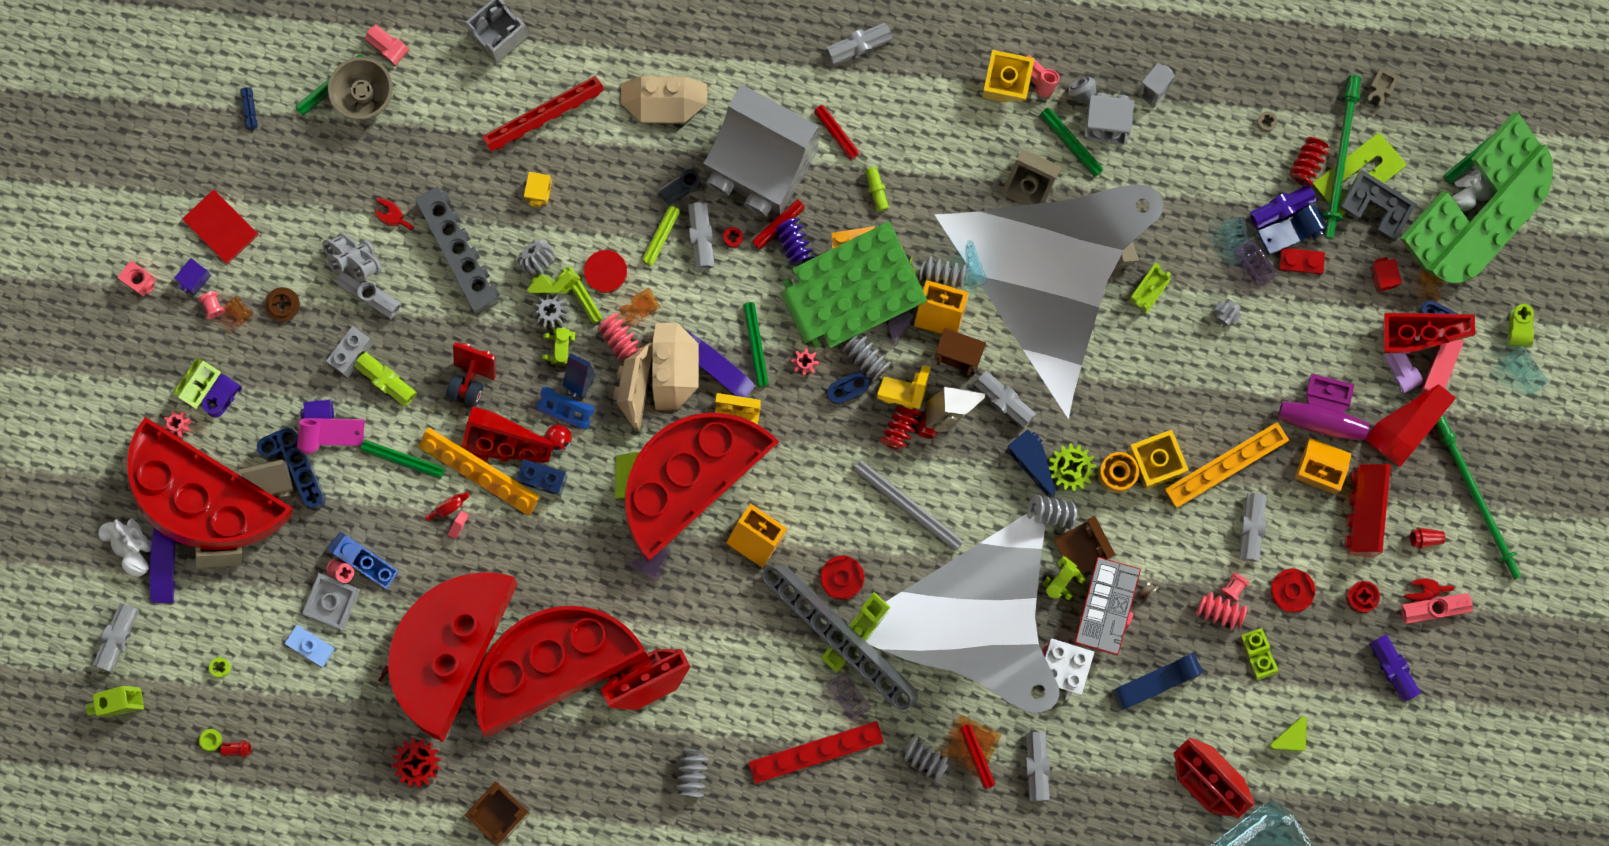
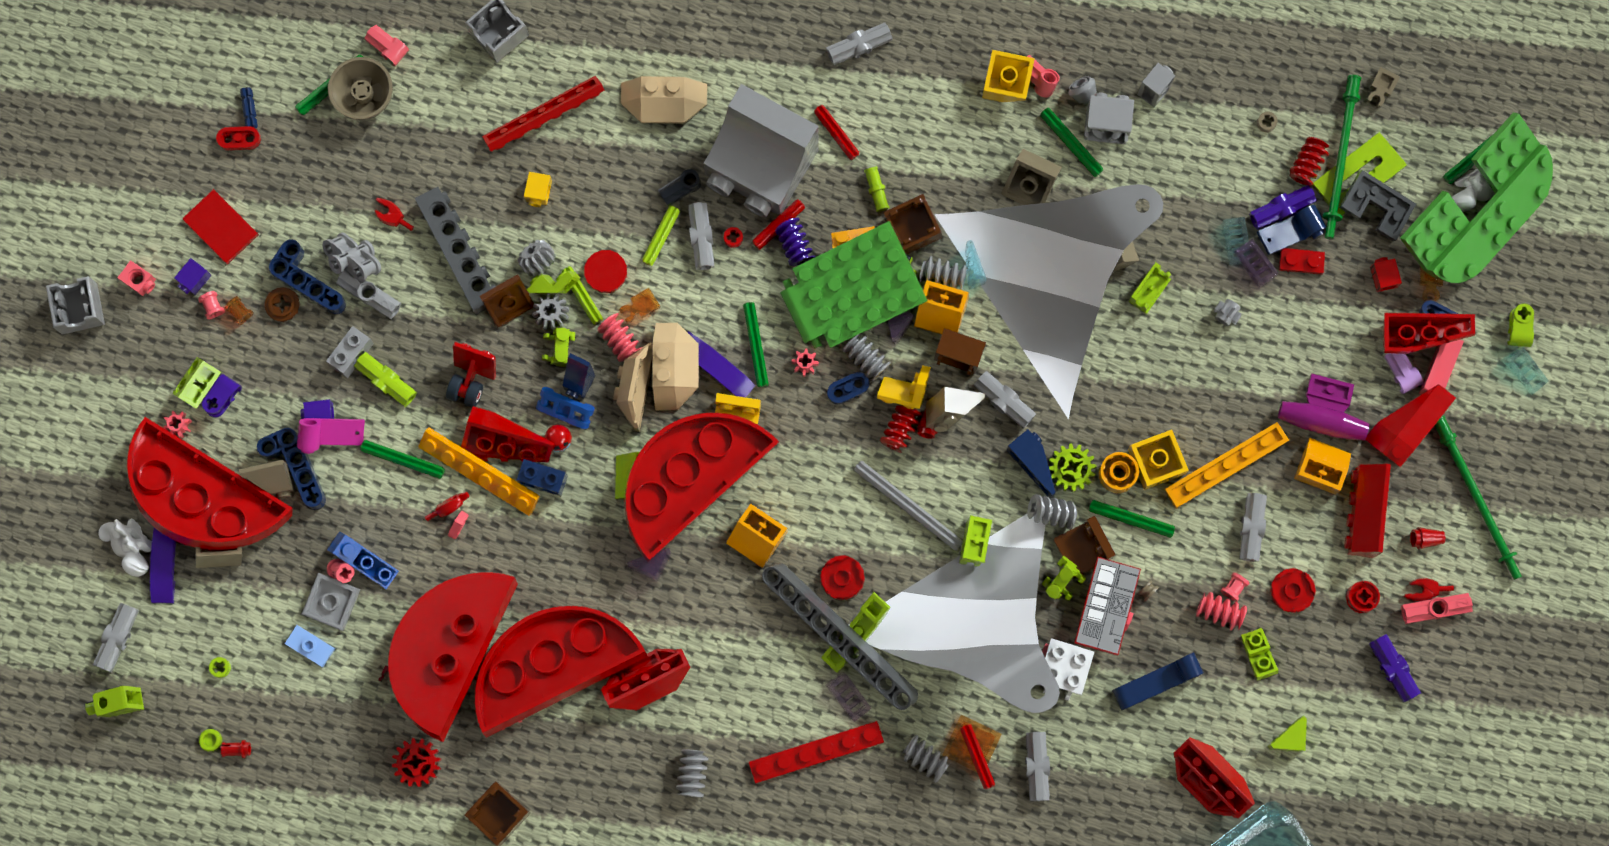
none -> light grey piece [46,276,105,334]
none -> red plate [216,126,261,150]
none -> dark blue beam [269,239,346,314]
none -> reddish brown plate [480,274,534,328]
none -> reddish brown container [883,194,942,255]
none -> lime hinge [959,515,992,566]
none -> green axle [1089,500,1175,538]

